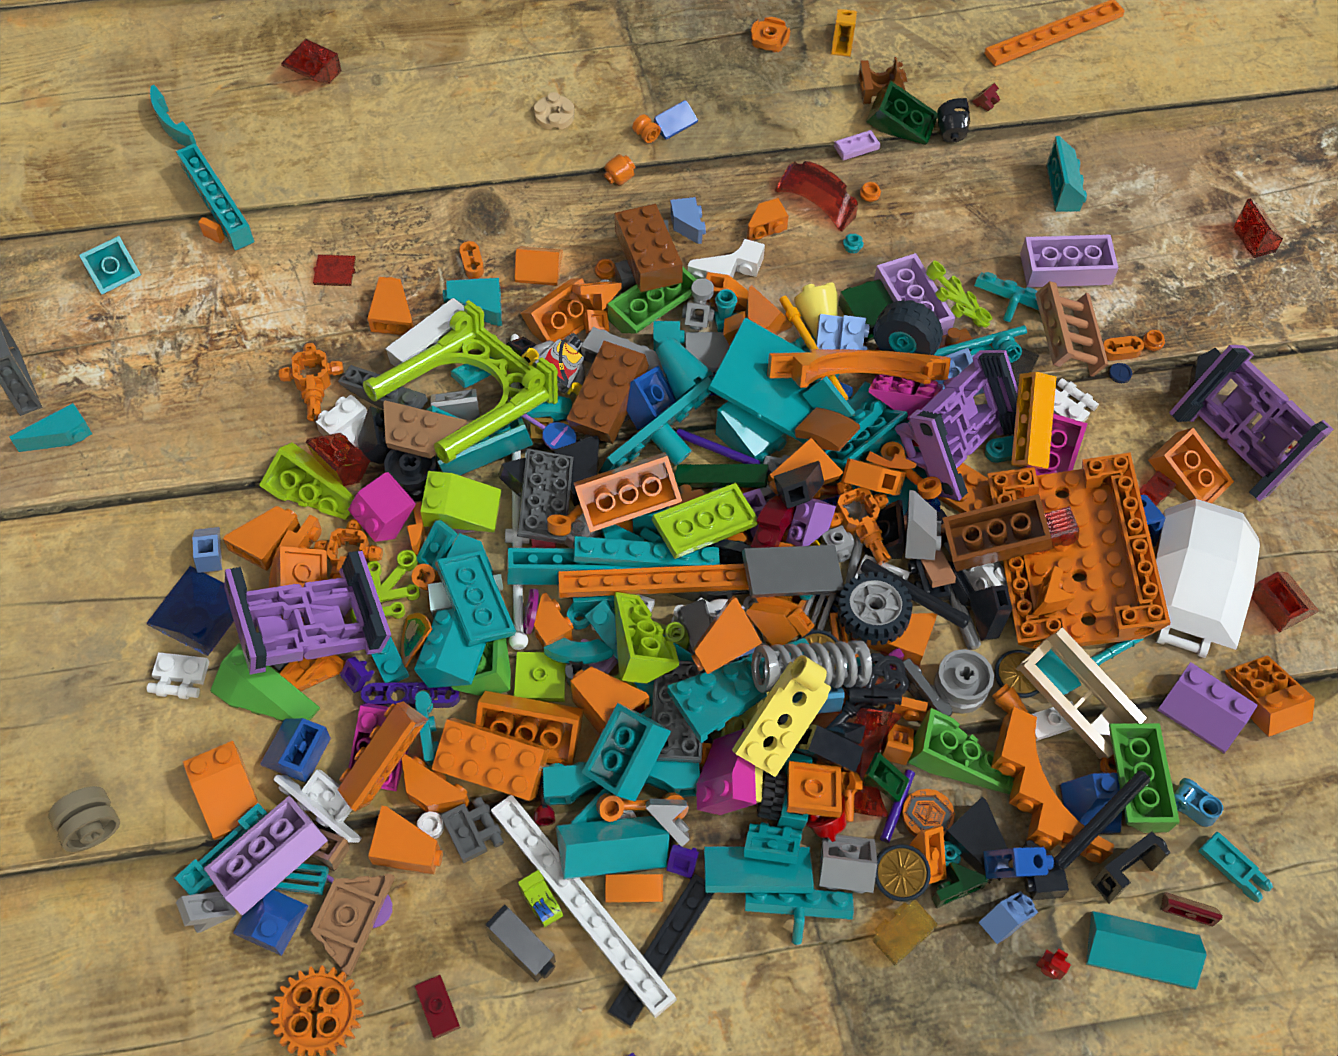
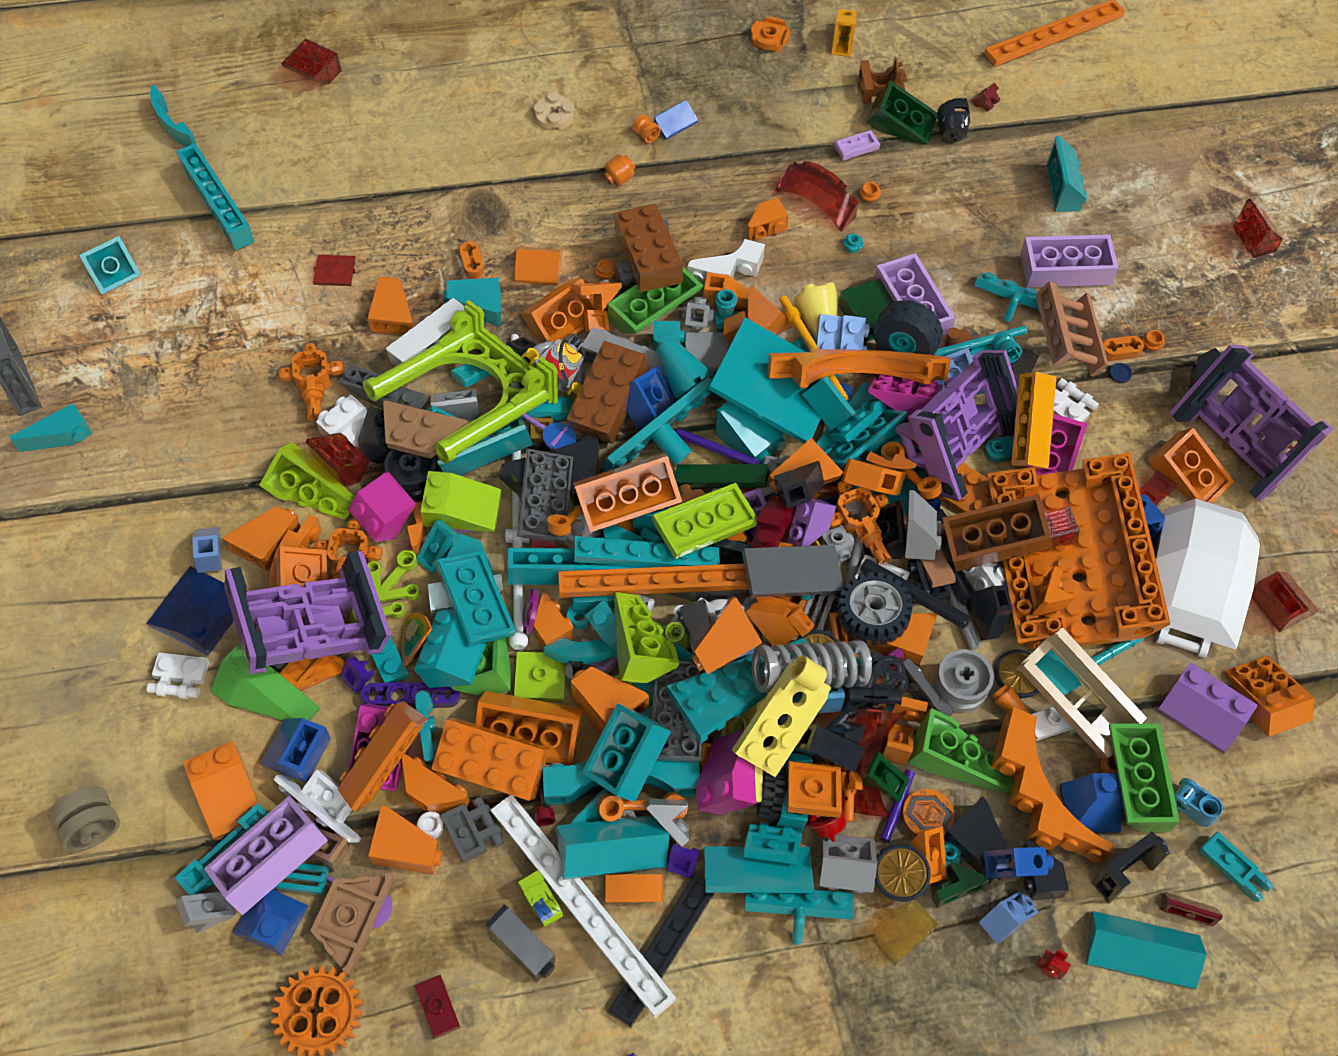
orange tile [198,217,225,244] -> none
orange wheel [411,564,440,591] -> none
medium blue slope [670,197,706,244] -> none
light grey tile [691,278,714,301] -> none
dark orange slope [795,407,860,451] -> none
lime plant [926,260,992,328] -> none
black axle [1053,771,1150,870] -> none

